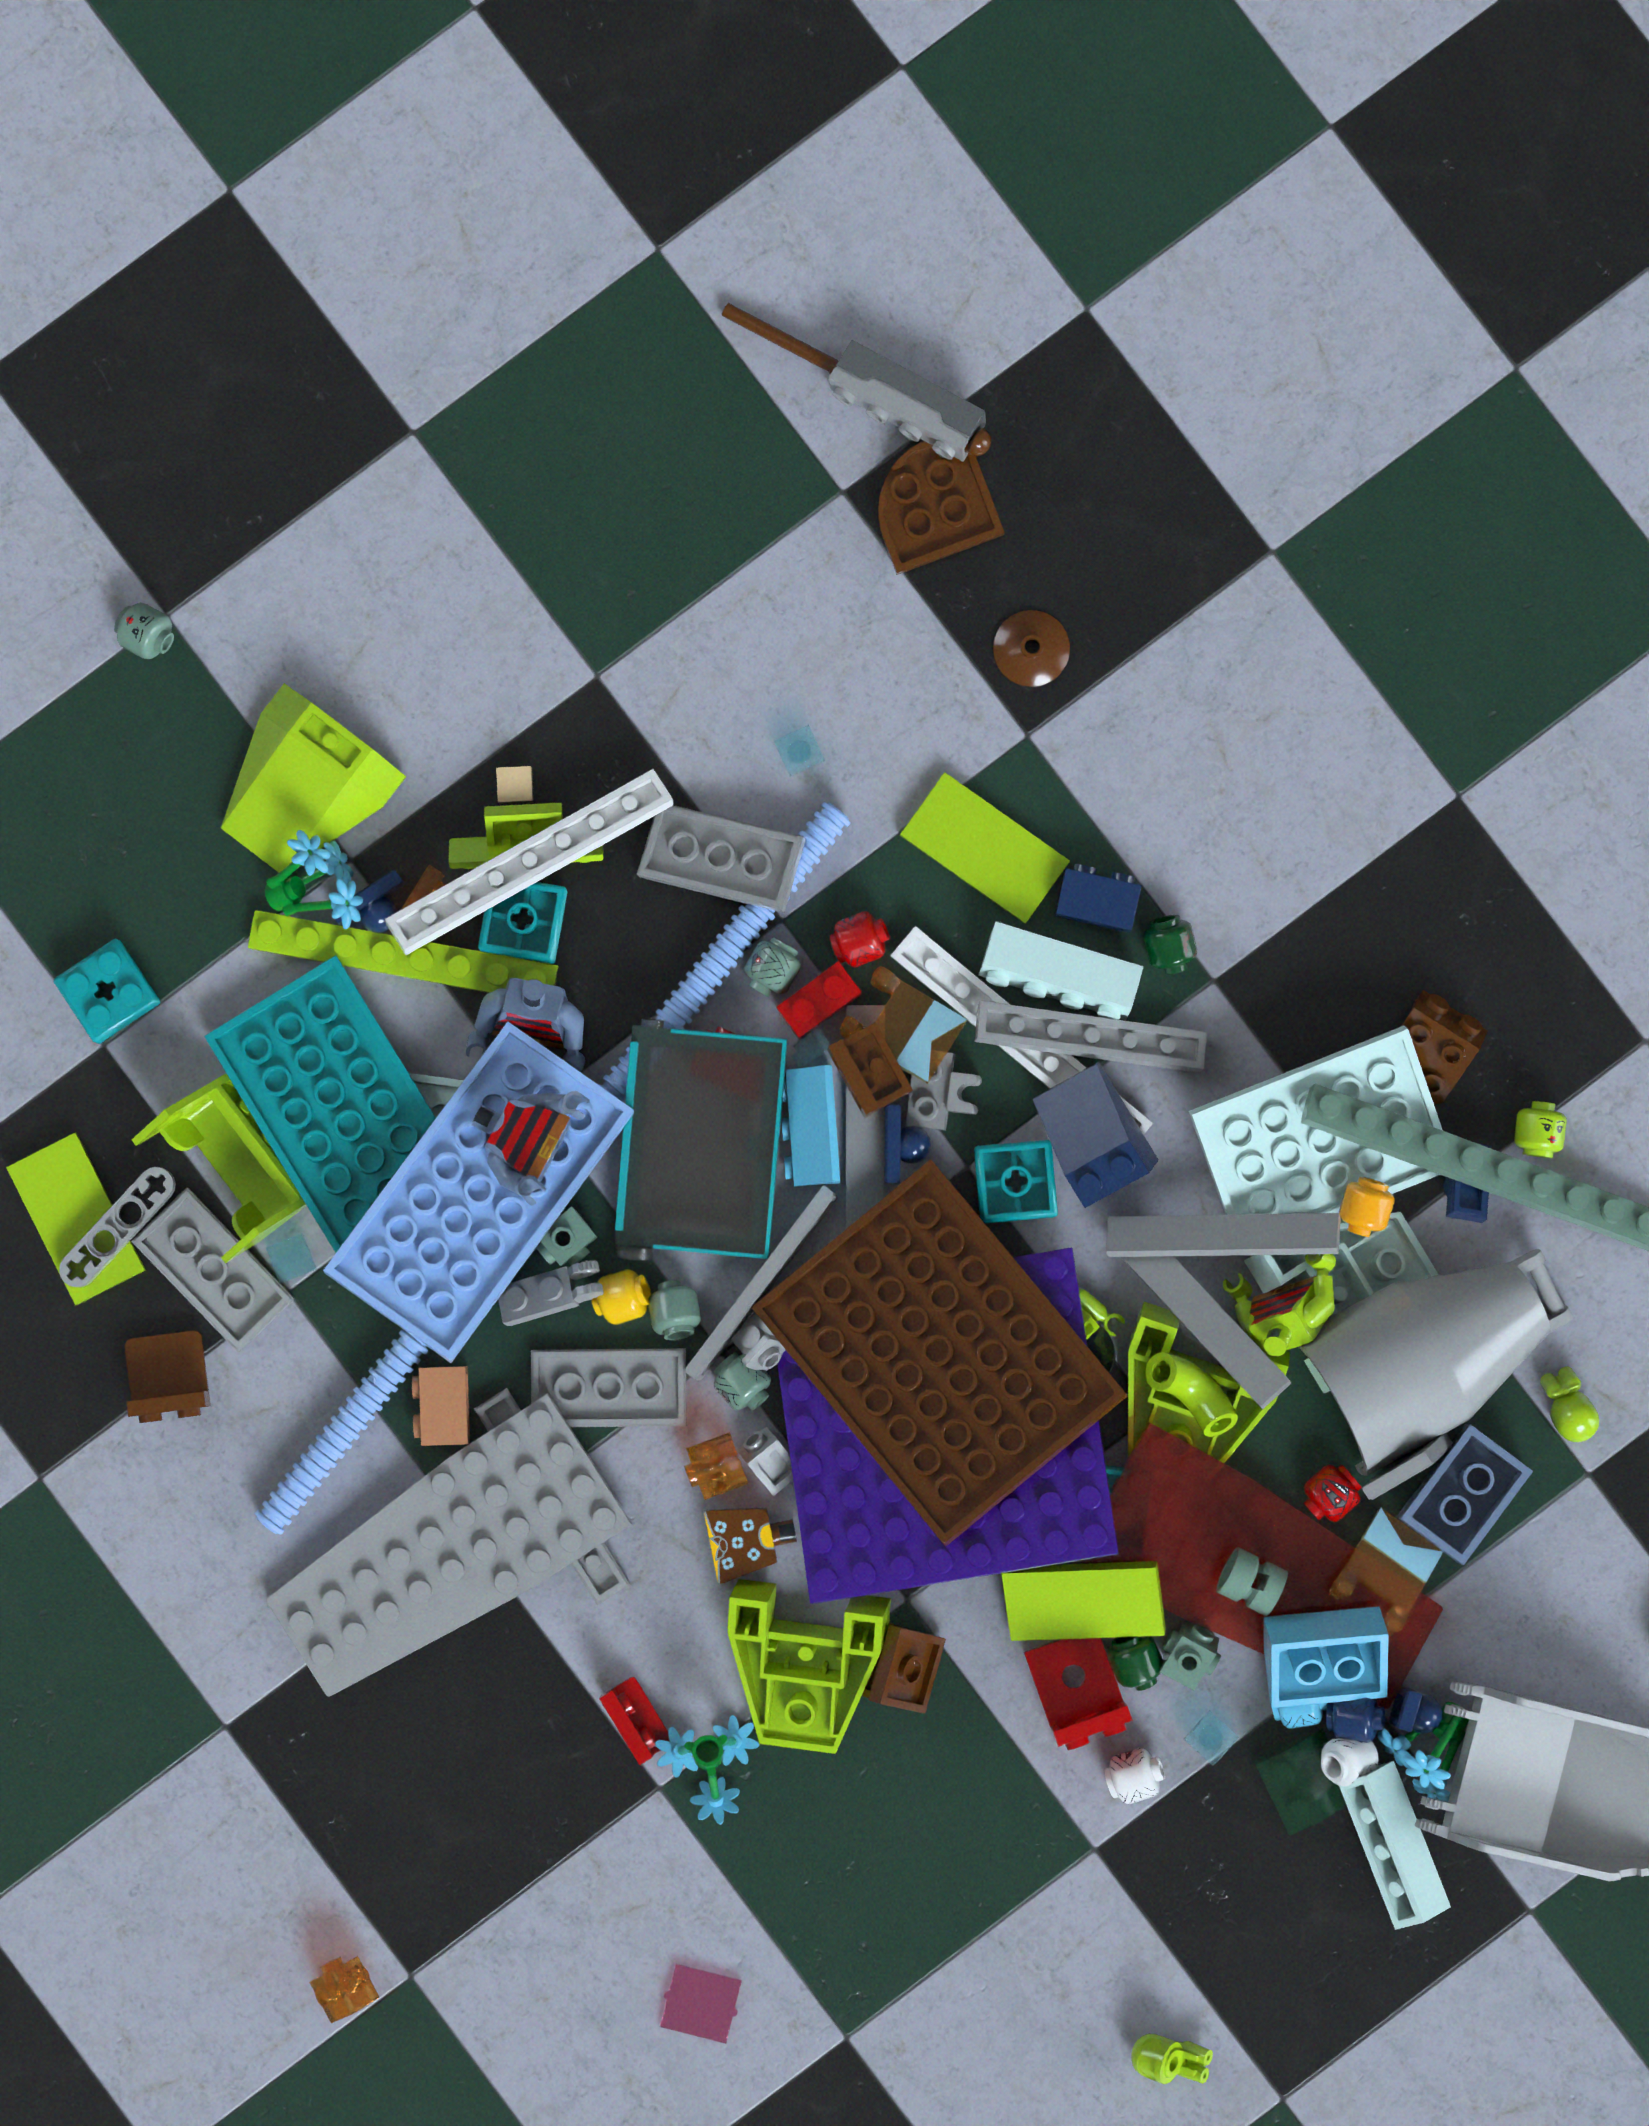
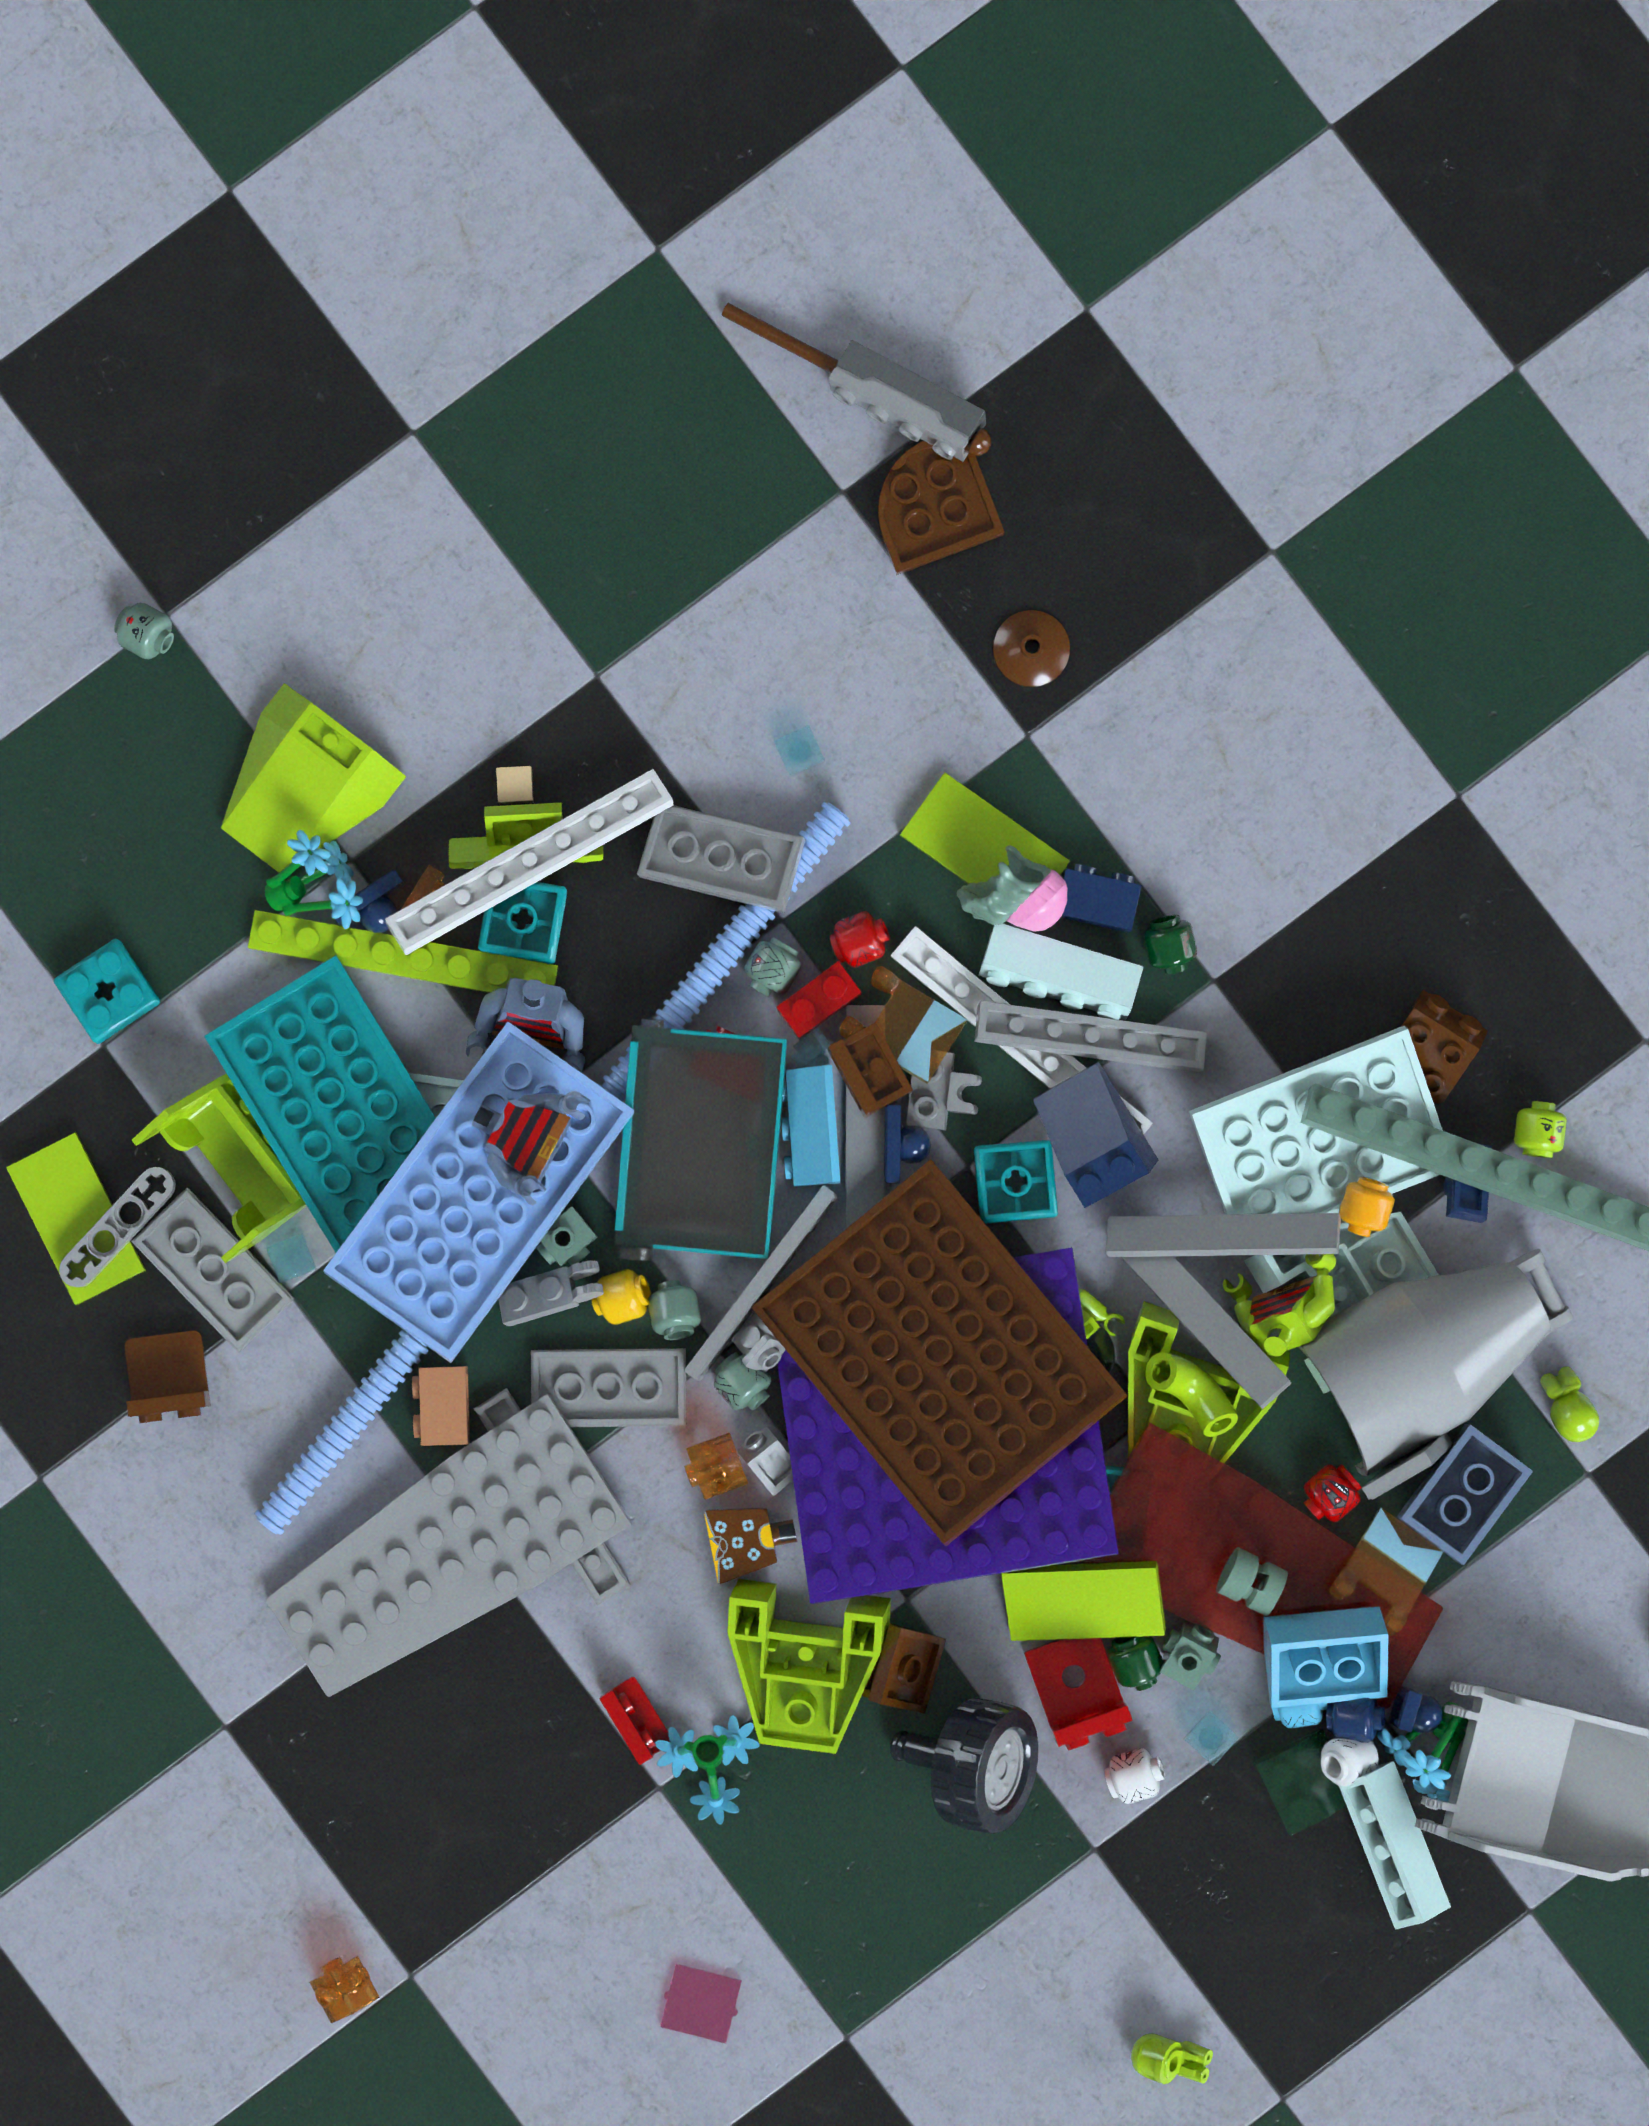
none -> black wheel [890,1698,1038,1834]
none -> sand green hair [956,845,1068,932]

